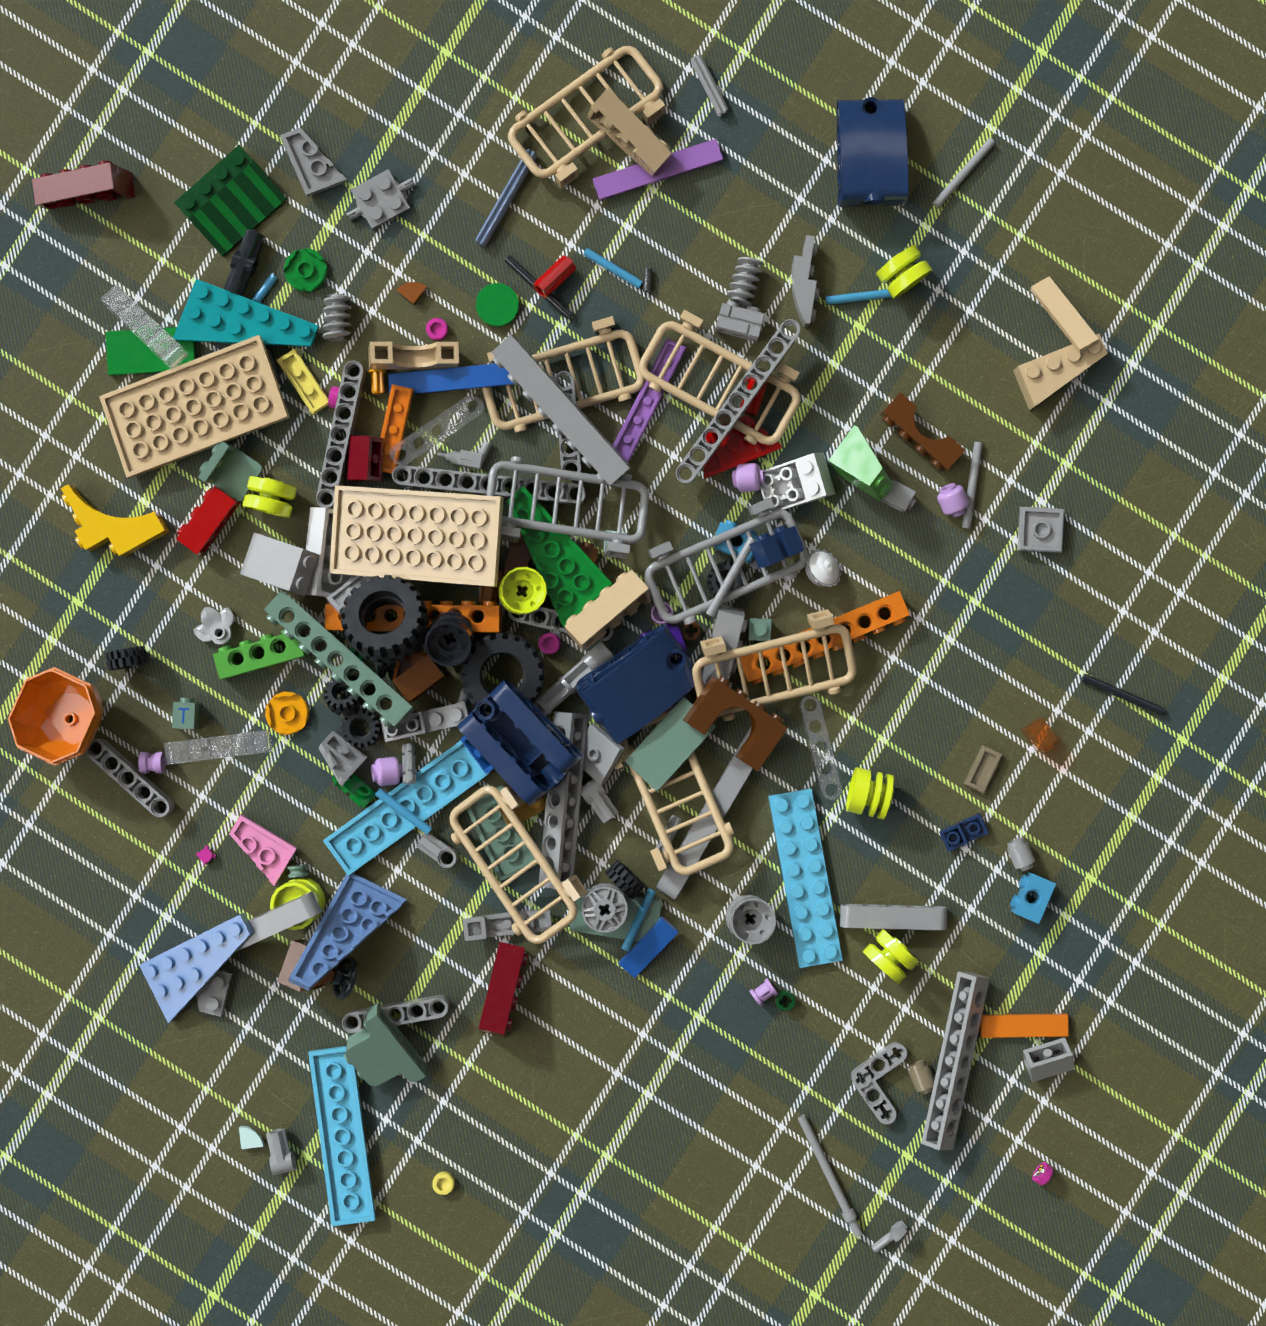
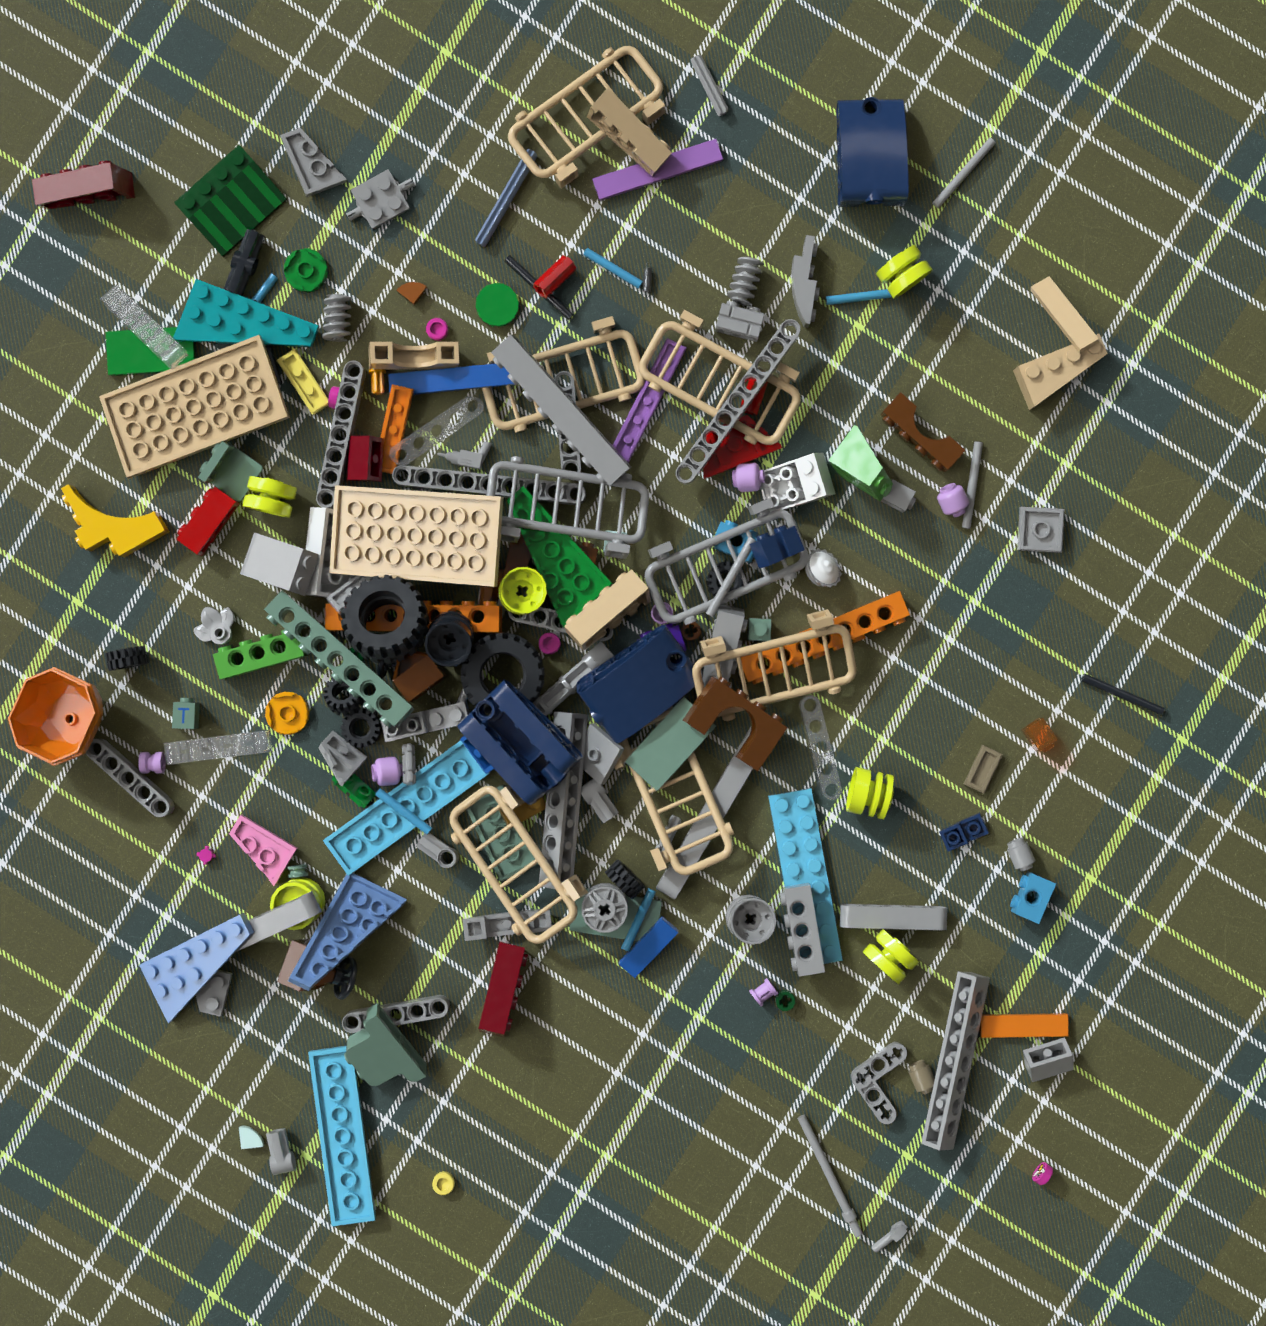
none -> light grey brick [780,883,825,977]

